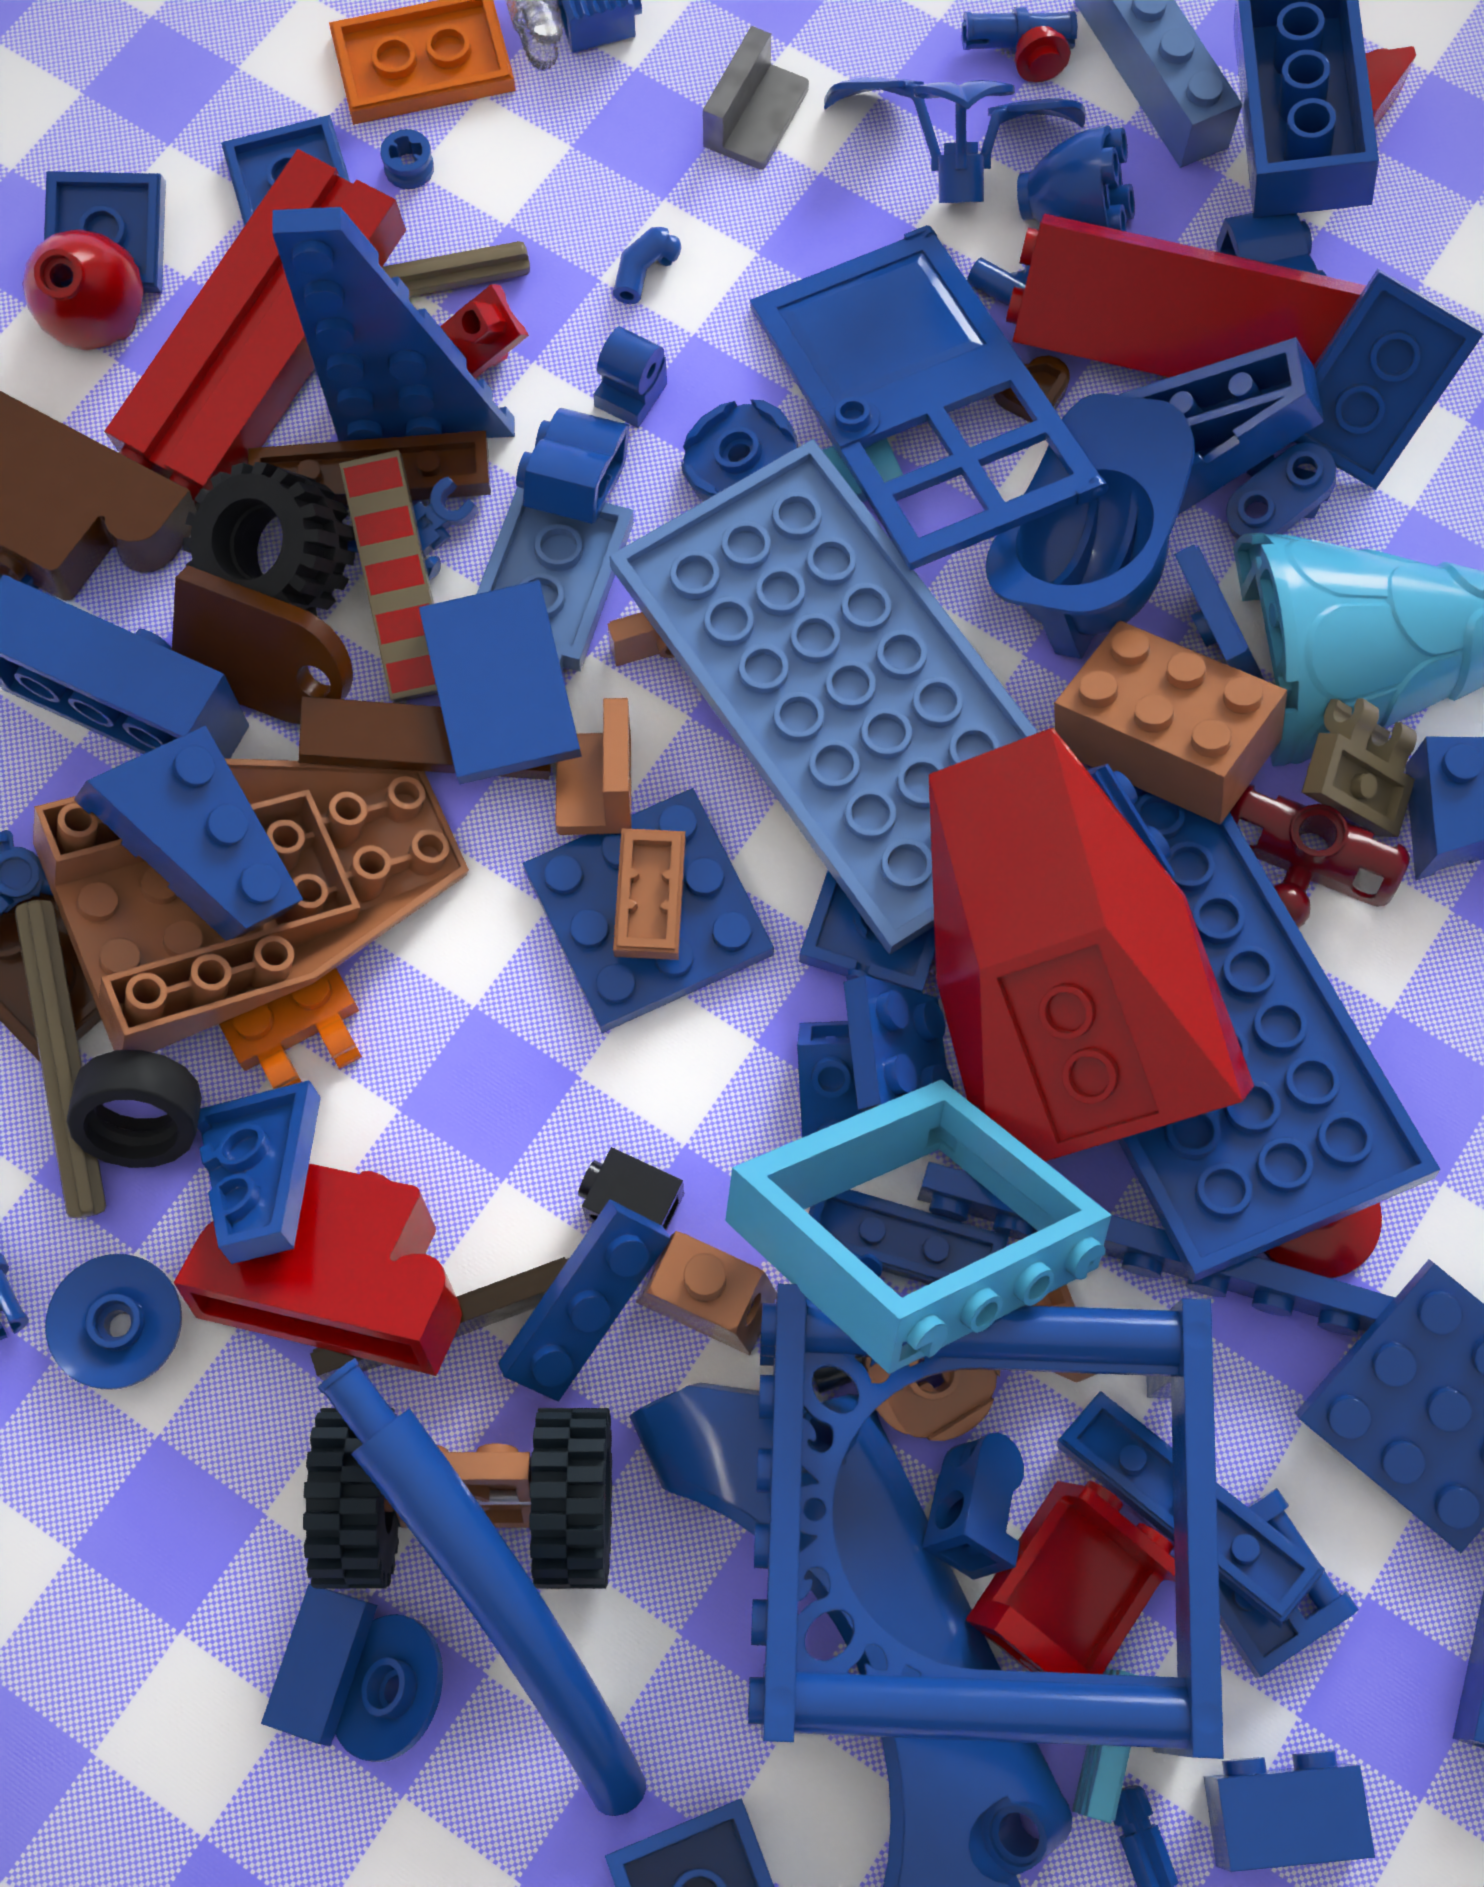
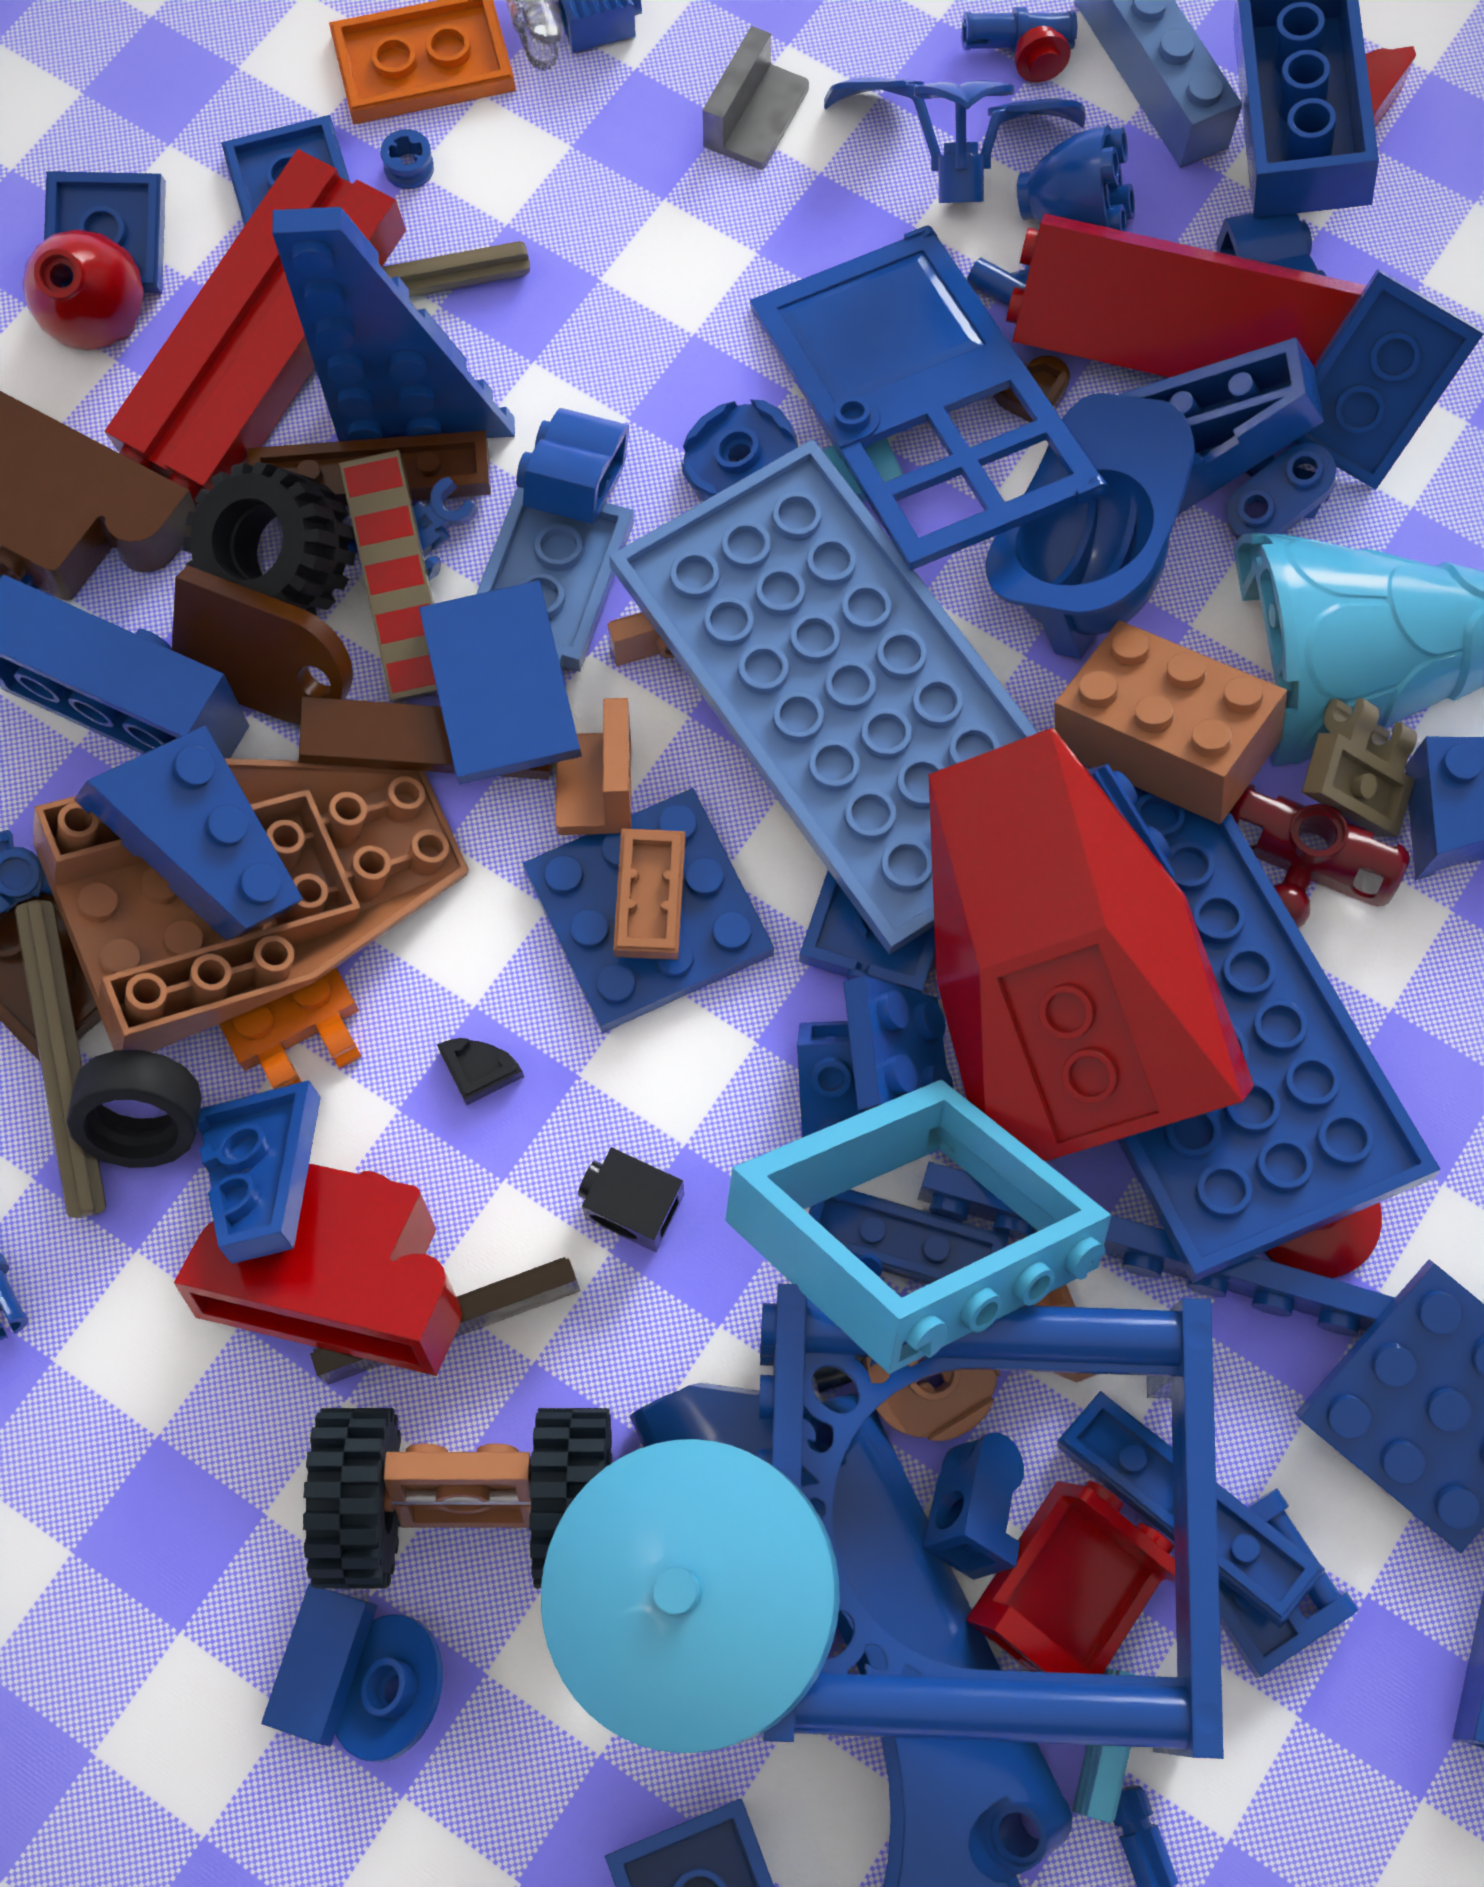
blue dish [45,1254,182,1390] -> none
blue animal [317,1358,647,1816] -> none
red hips [440,284,529,379] -> none
blue plate [498,1199,671,1402] -> none
blue leg [593,326,667,428] -> none
blue arm [613,226,682,304] -> none
nougat torso [636,1231,777,1356] -> none
blue plate [1174,544,1265,680] -> none
blue brick [1203,1750,1375,1872] -> none
none -> black tile [437,1038,524,1106]
none -> medium azure dish [541,1439,840,1753]

